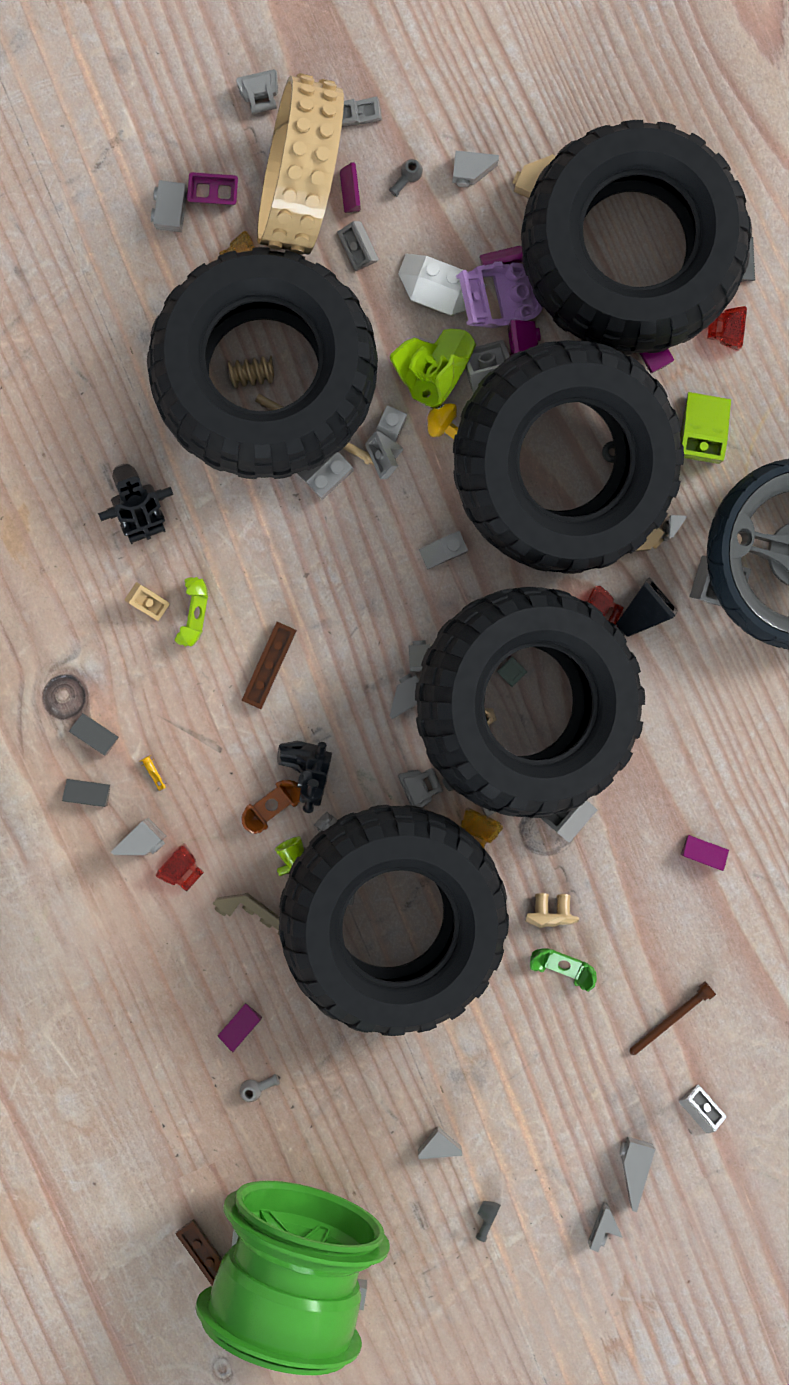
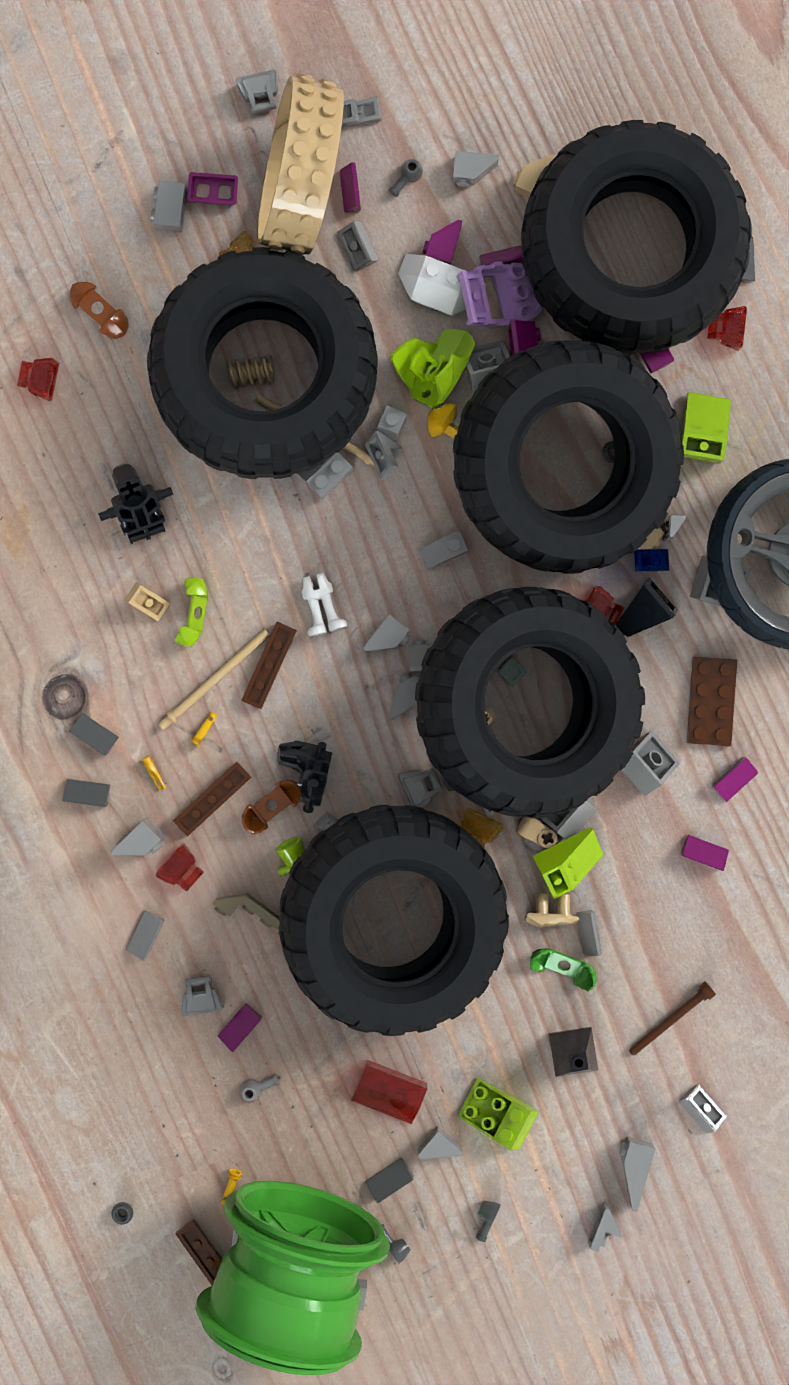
none -> clear red piece [17,358,59,402]
none -> dark orange piece [70,282,129,339]
none -> dark grey plate [111,1202,134,1225]
none -> light grey slope [126,910,165,960]
none -> tan bar [158,629,270,730]
none -> reddish brown plate [173,761,252,837]
none -> light grey piece [181,976,224,1016]
none -> yellow piece [189,712,218,747]
none -> yellow piece [221,1168,242,1205]
none -> white piece [301,572,348,637]
none -> clear red slope [351,1060,427,1124]
none -> light grey slope [363,614,411,652]
none -> dark grey slope [366,1157,414,1203]
none -> dark grey bar [381,1224,410,1264]
none -> magenta slope [422,220,462,265]
none -> lime slope [458,1078,539,1151]
none -> tan piece [515,817,558,848]
none -> lime slope [533,827,604,899]
none -> black slope [549,1027,598,1077]
none -> light grey slope [576,910,602,956]
none -> light grey slope [622,731,680,796]
none -> clear blue slope [634,549,670,573]
none -> reddish brown plate [687,657,737,746]
none -> magenta slope [712,757,758,802]

